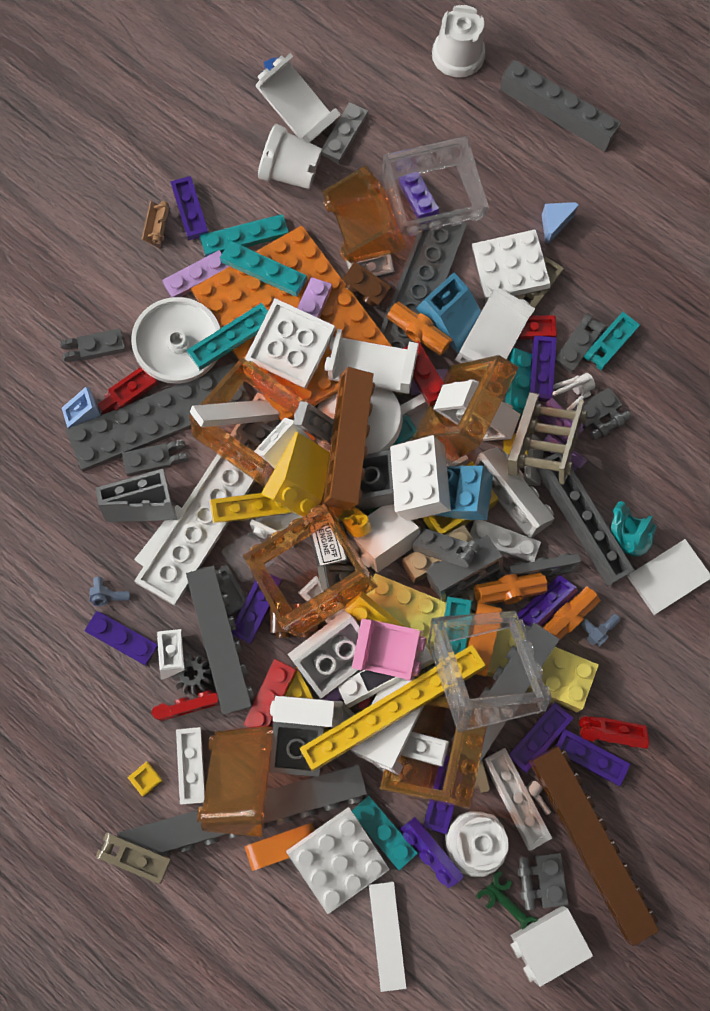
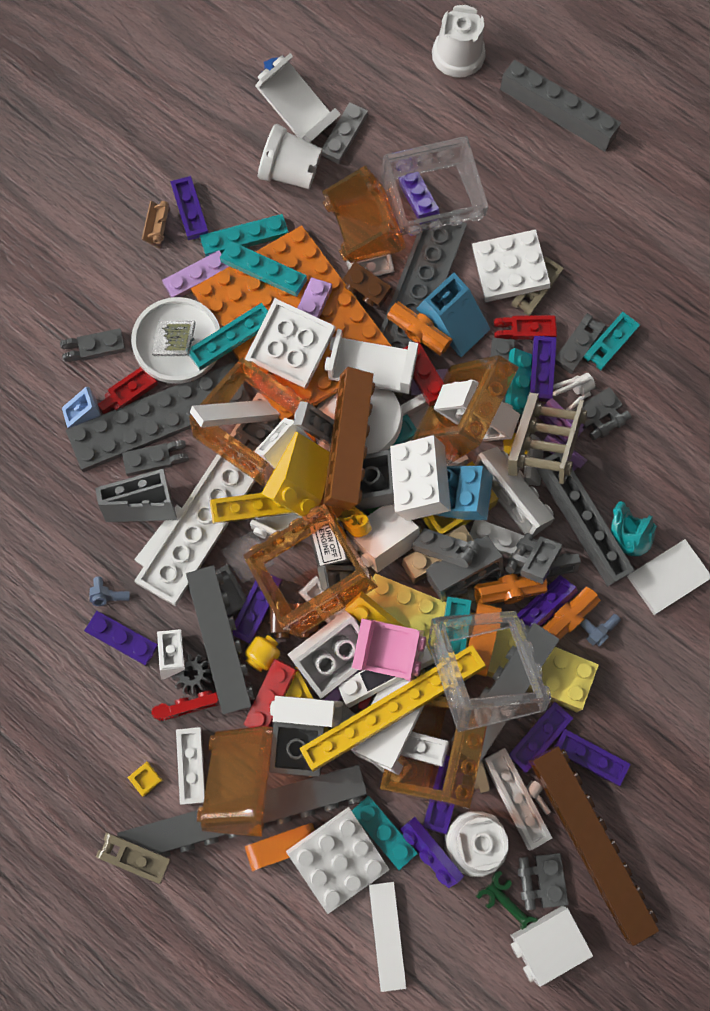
white panel [455,287,535,382] -> none
light blue slope [542,202,579,244] -> none
red hinge [579,716,650,749] -> none
none -> piece [152,320,196,356]
none -> yellow head [245,635,280,672]
none -> dark grey plate [505,533,562,584]

